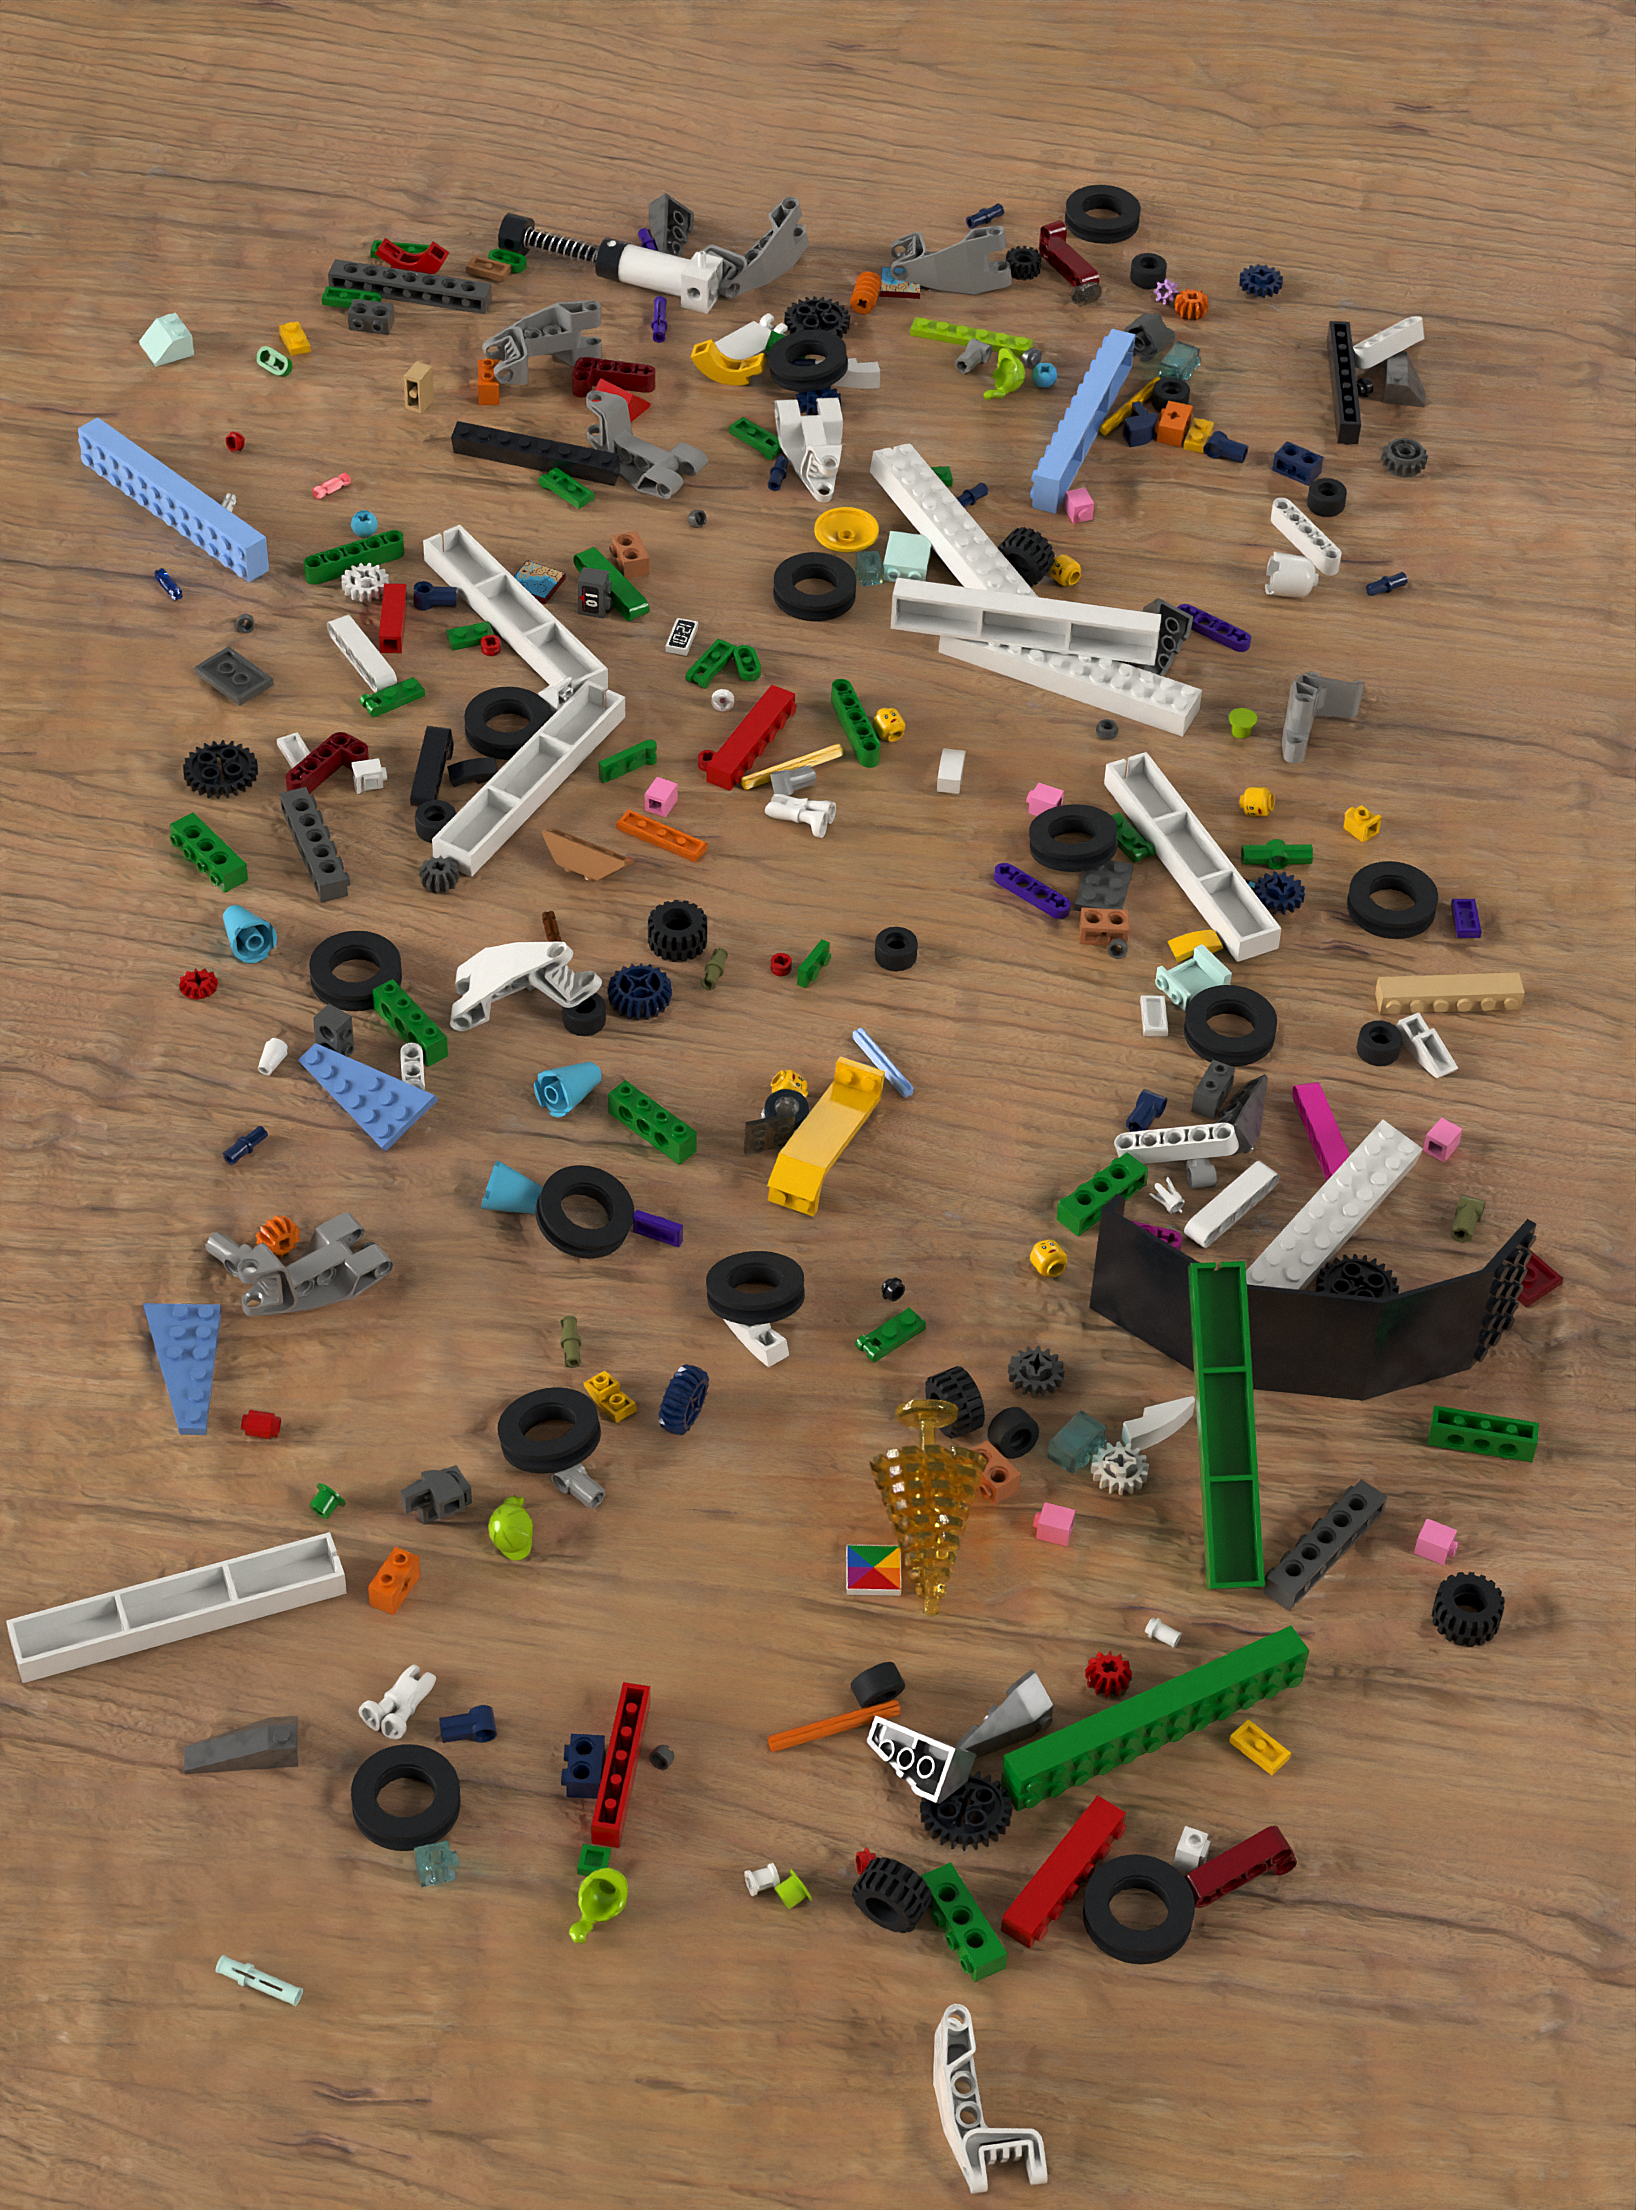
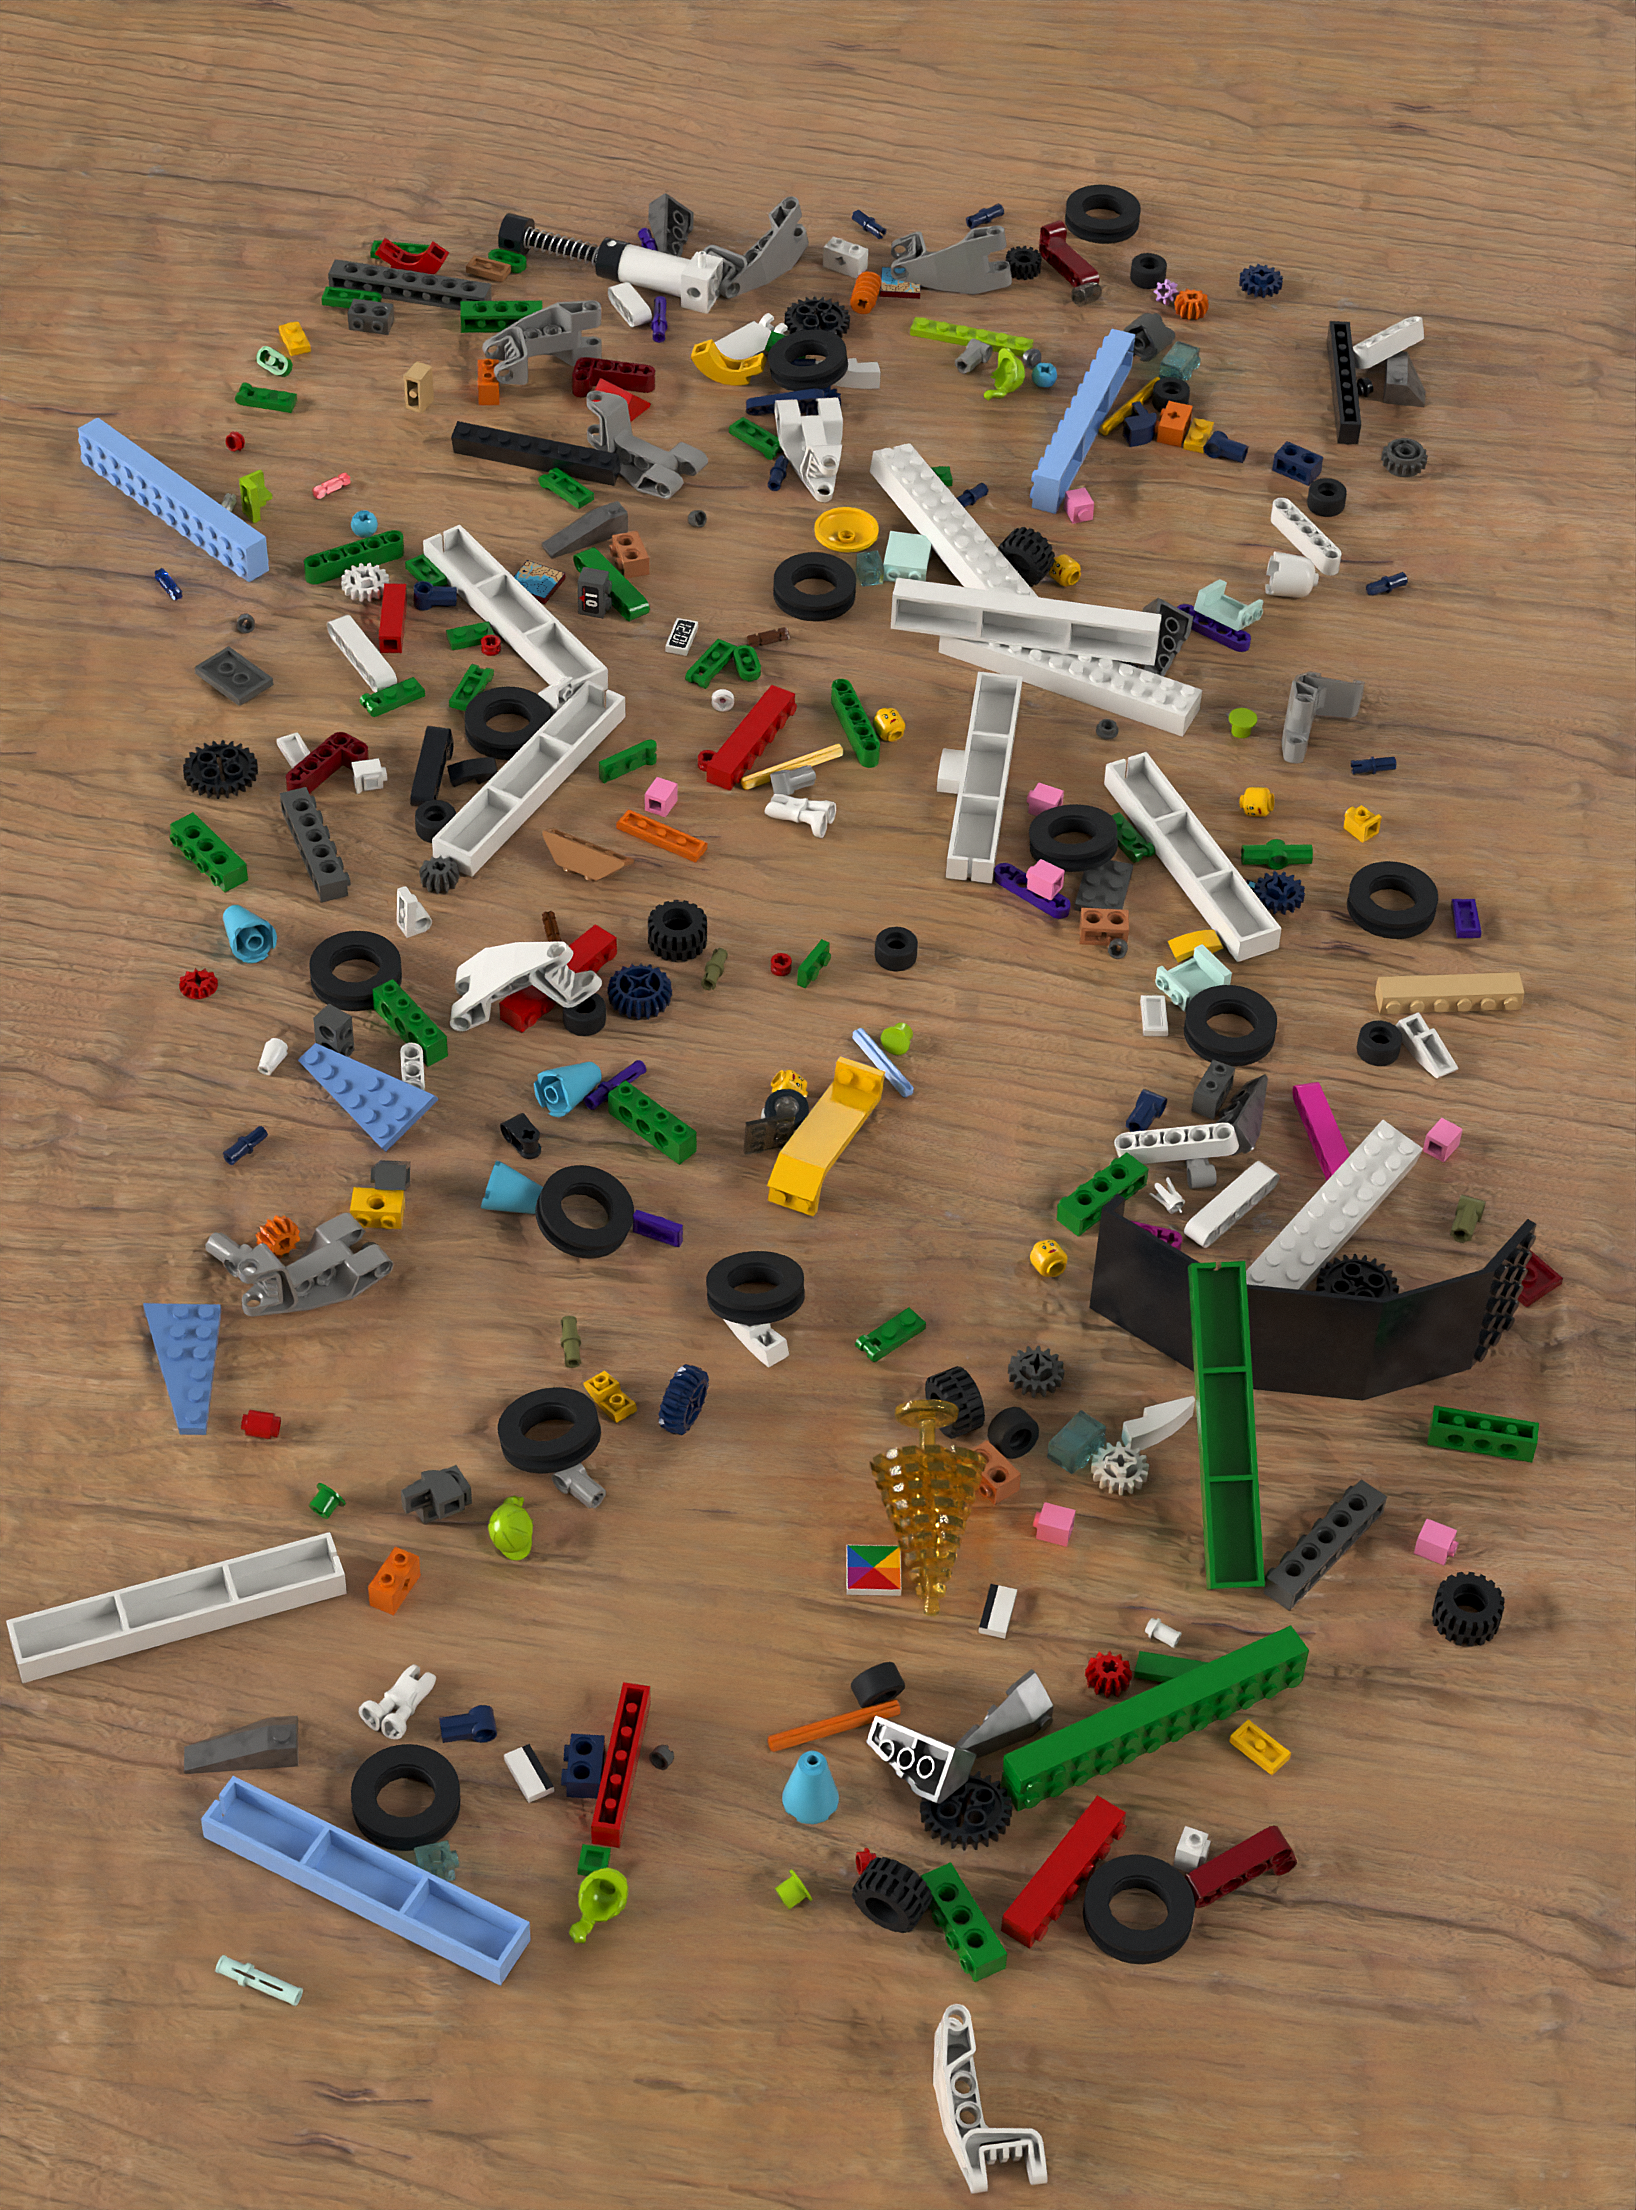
light aqua slope [139,313,194,367] -> none
white bush [744,1863,780,1896] -> none
black plate [882,1277,905,1302] -> none
none -> light blue piece [201,1776,531,1986]
none -> green plate [235,383,297,413]
none -> lime panel [239,470,273,523]
none -> yellow brick [350,1187,405,1229]
none -> dark grey brick [370,1160,411,1190]
none -> white plate [397,886,432,938]
none -> green plate [405,554,447,587]
none -> green plate [449,664,494,711]
none -> green brick [460,301,543,333]
none -> red brick [499,924,617,1033]
none -> black piece [500,1113,541,1159]
none -> white tile [504,1744,554,1803]
none -> flat silver wedge [542,501,628,559]
none -> dark purple pin [584,1060,647,1110]
none -> white beam [608,282,652,327]
none -> dark blue beam [746,389,824,416]
none -> reddish brown axle [747,627,789,648]
none -> medium azure cone [782,1751,839,1824]
none -> white brick [823,237,868,279]
none -> dark blue axle [852,210,887,239]
none -> lime piece [881,1023,913,1055]
none -> white piece [946,672,1023,883]
none -> white tile [978,1584,1017,1639]
none -> bright pink brick [1026,859,1065,900]
none -> green tile [1134,1651,1209,1683]
none -> light aqua panel [1193,579,1264,631]
none -> dark blue axle [1350,756,1397,775]

